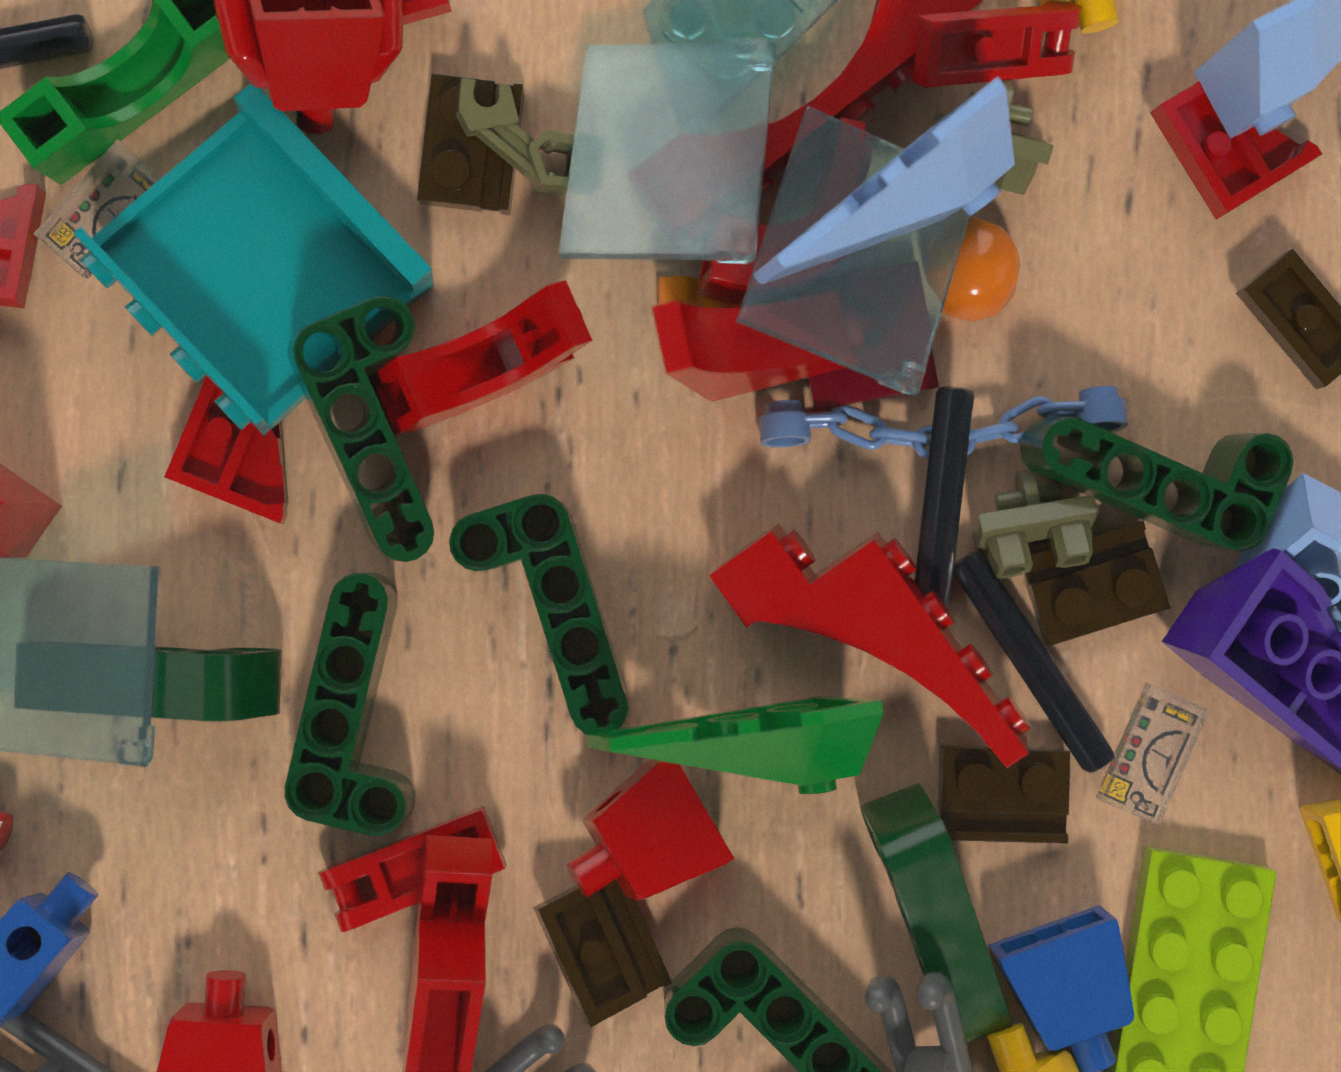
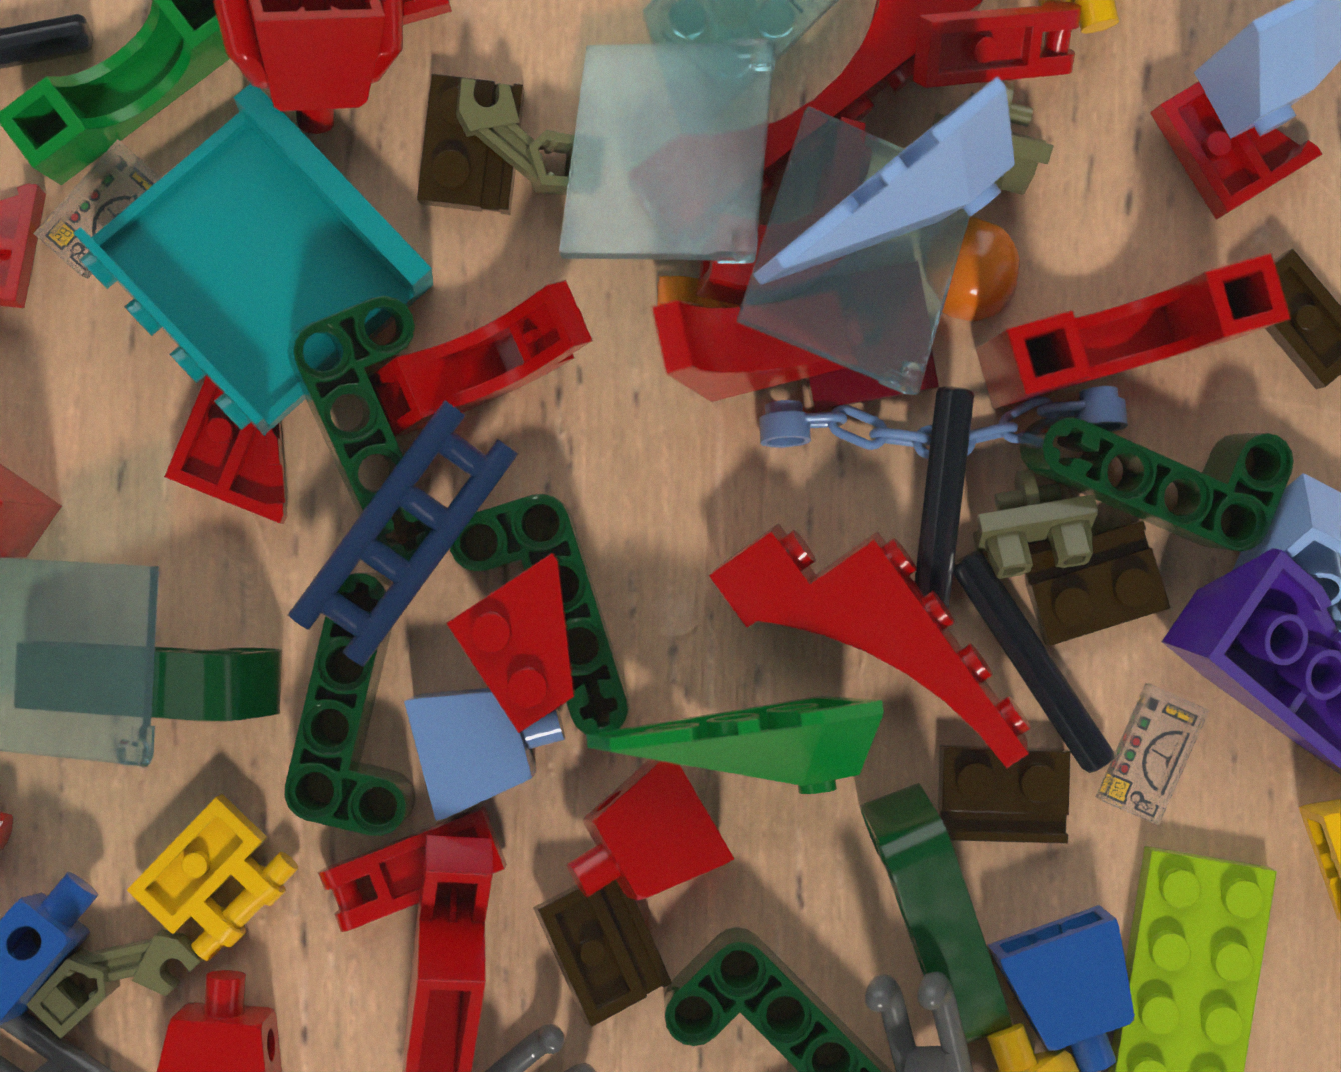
none -> olive piece [26,930,203,1039]
none -> yellow plate [127,794,299,961]
none -> dark blue bar [288,400,518,666]
none -> medium blue torso [404,688,565,821]
none -> red wing [446,553,575,733]
none -> red arch [976,253,1290,409]

